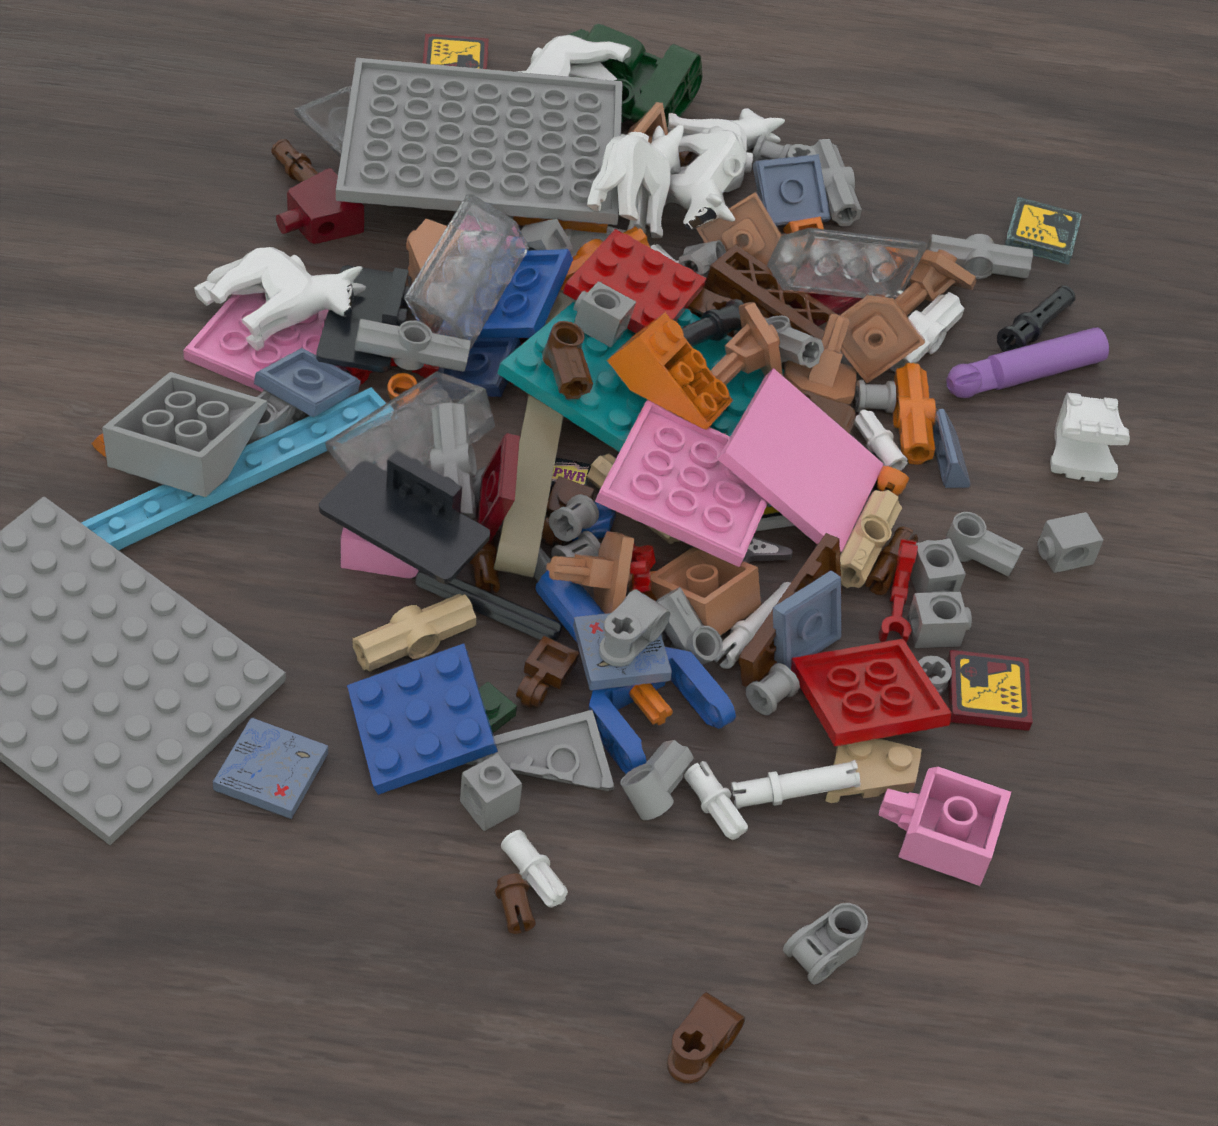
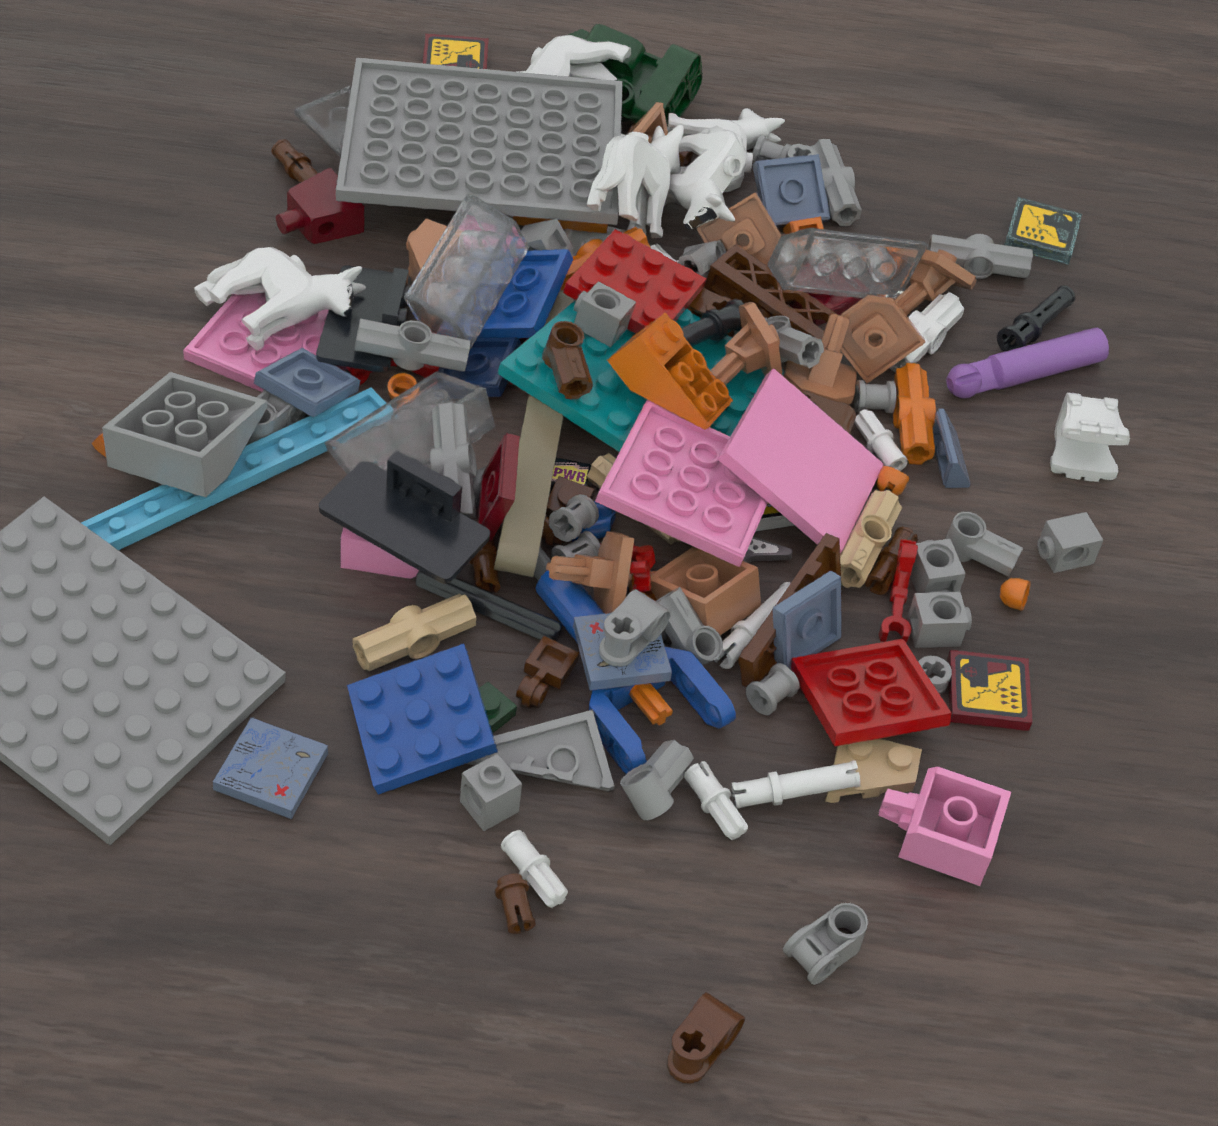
none -> orange hinge [1000,578,1031,611]

